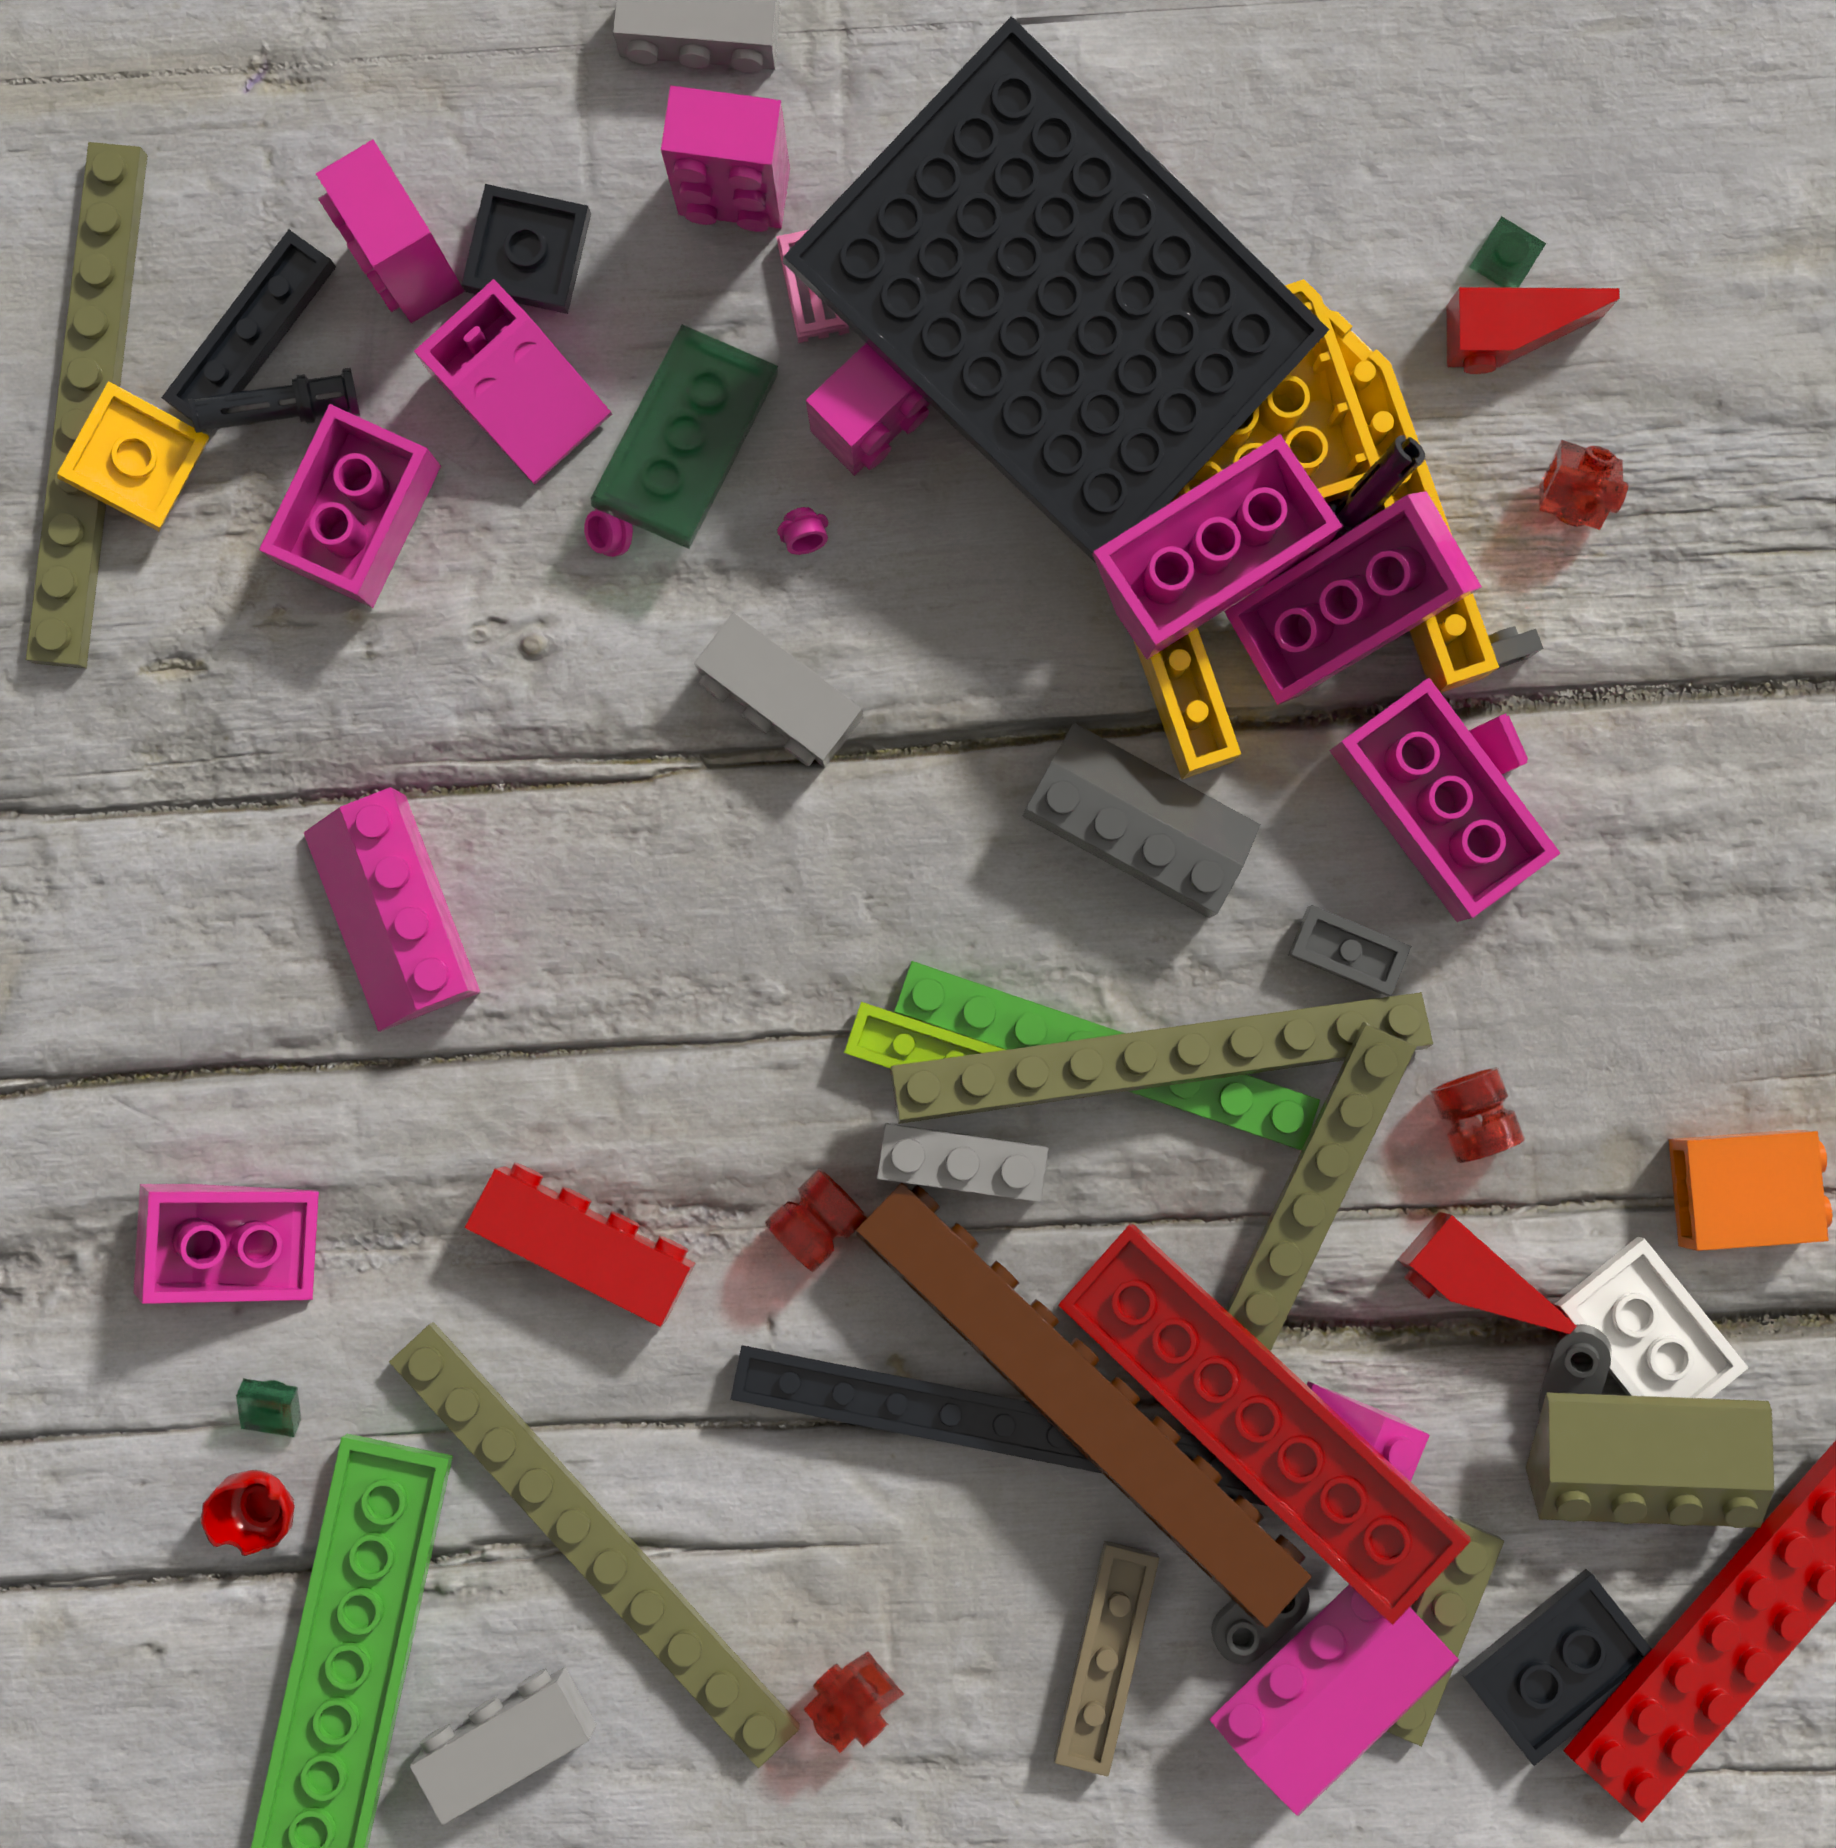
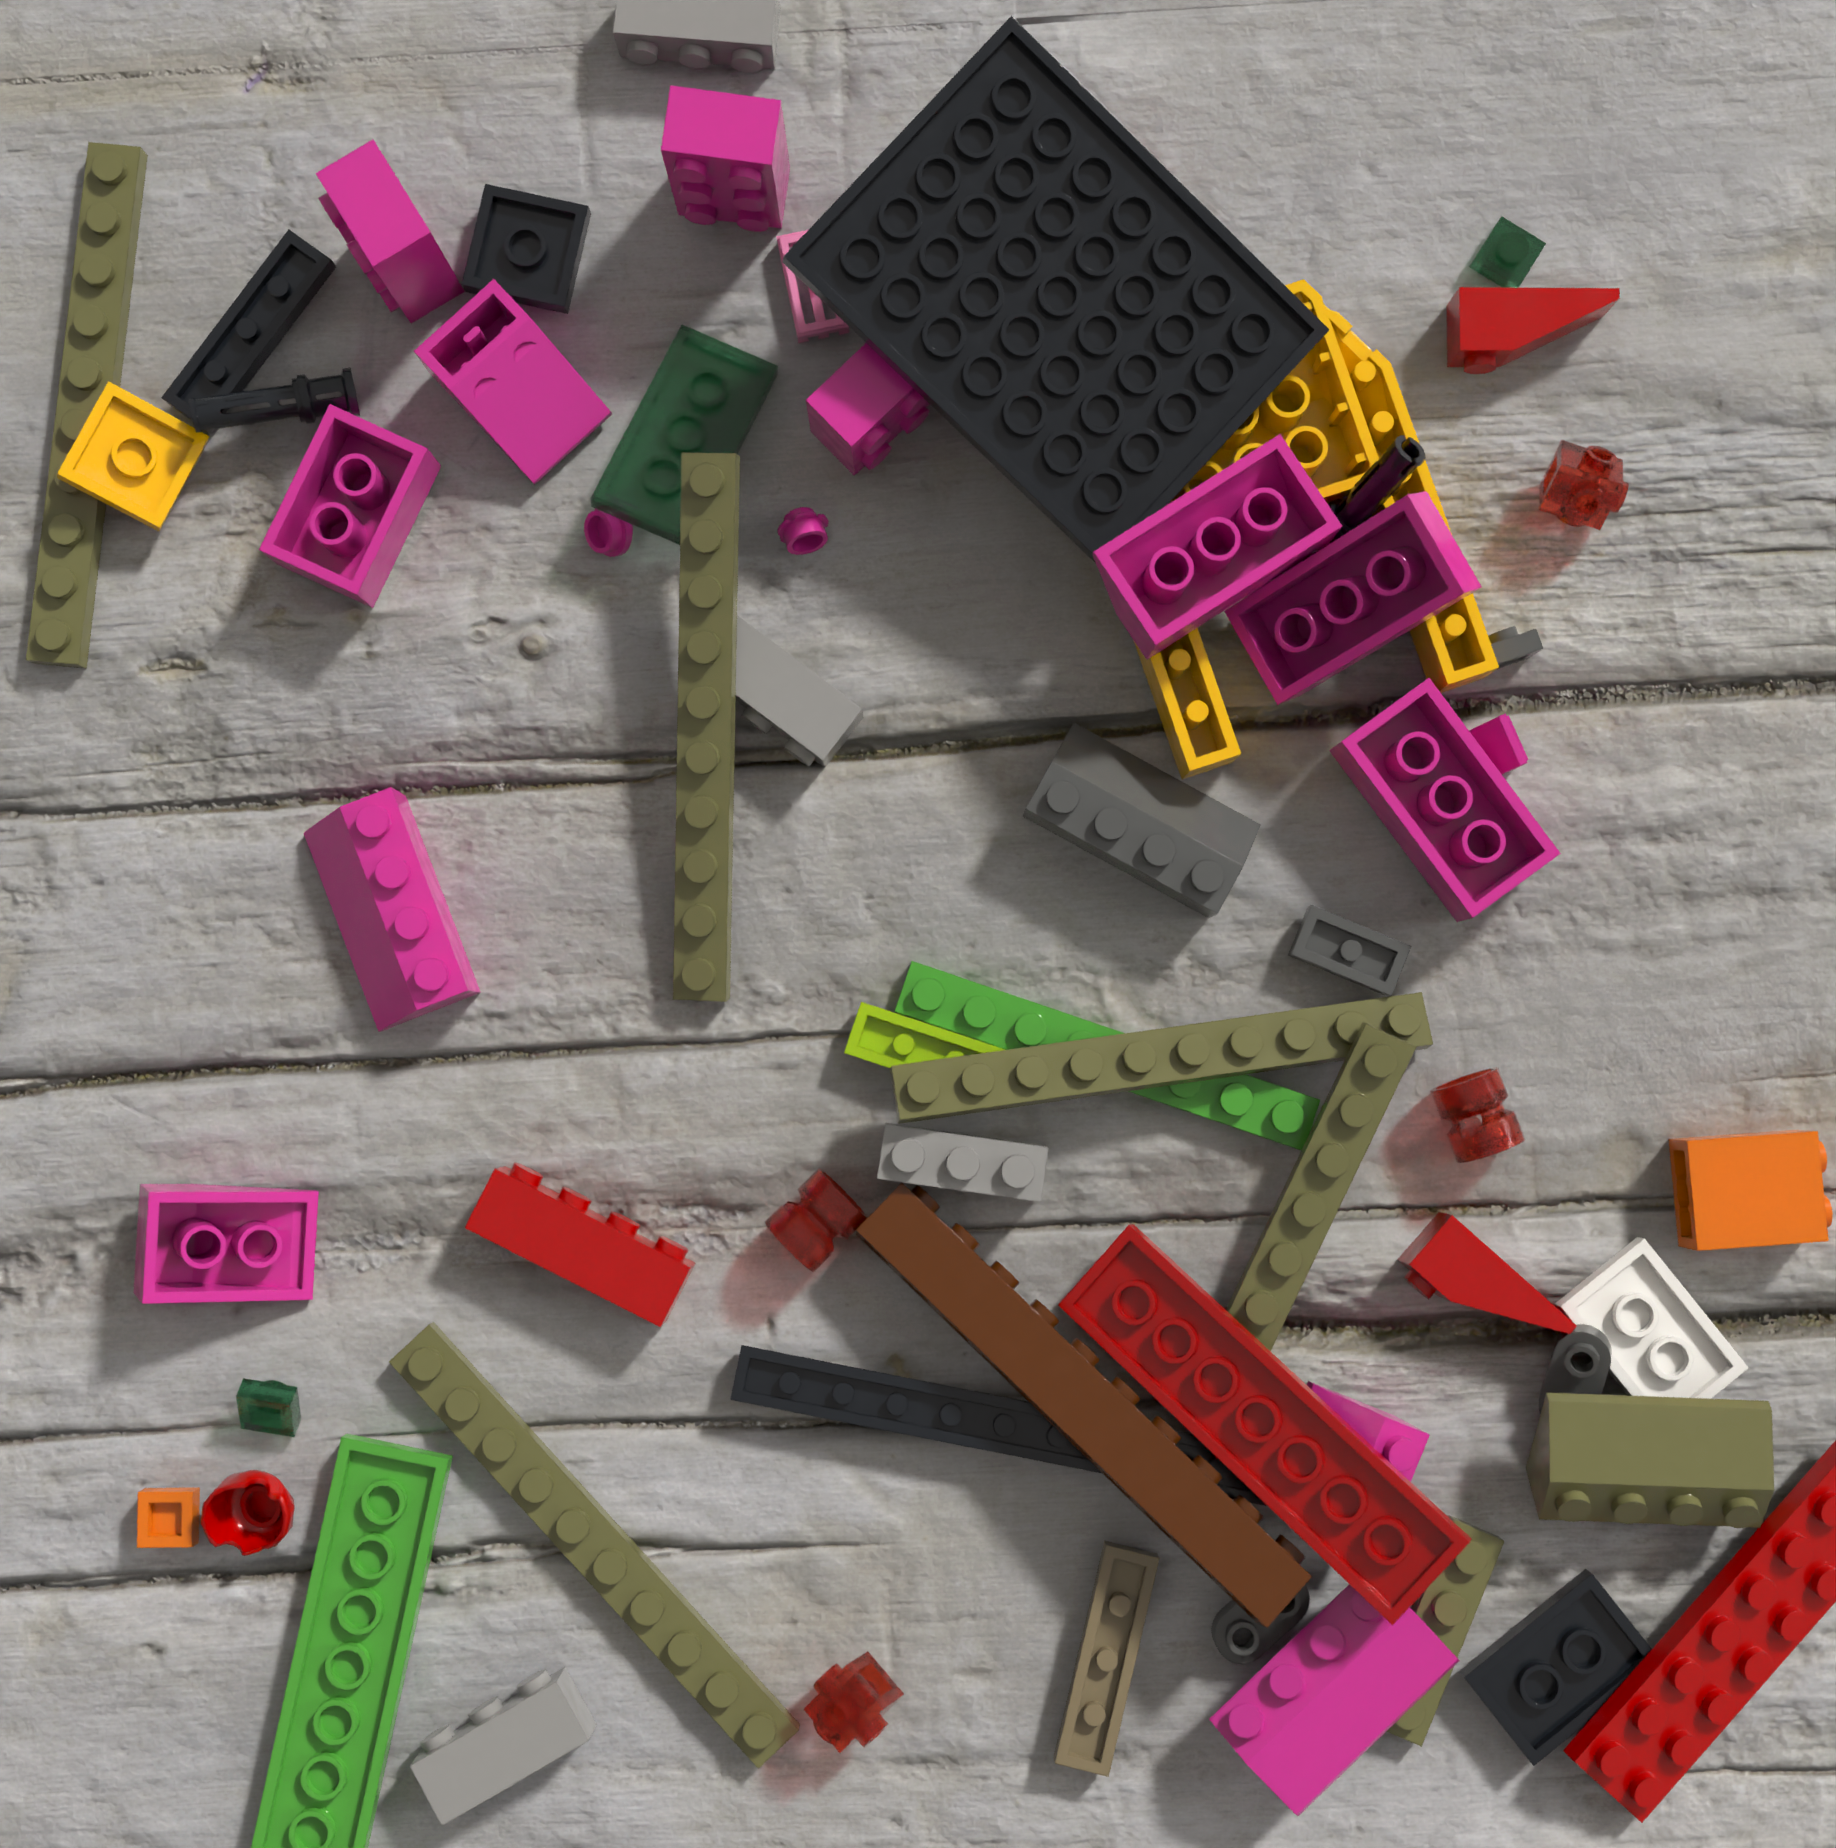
none -> orange plate [137,1487,200,1548]
none -> olive plate [673,453,740,1002]

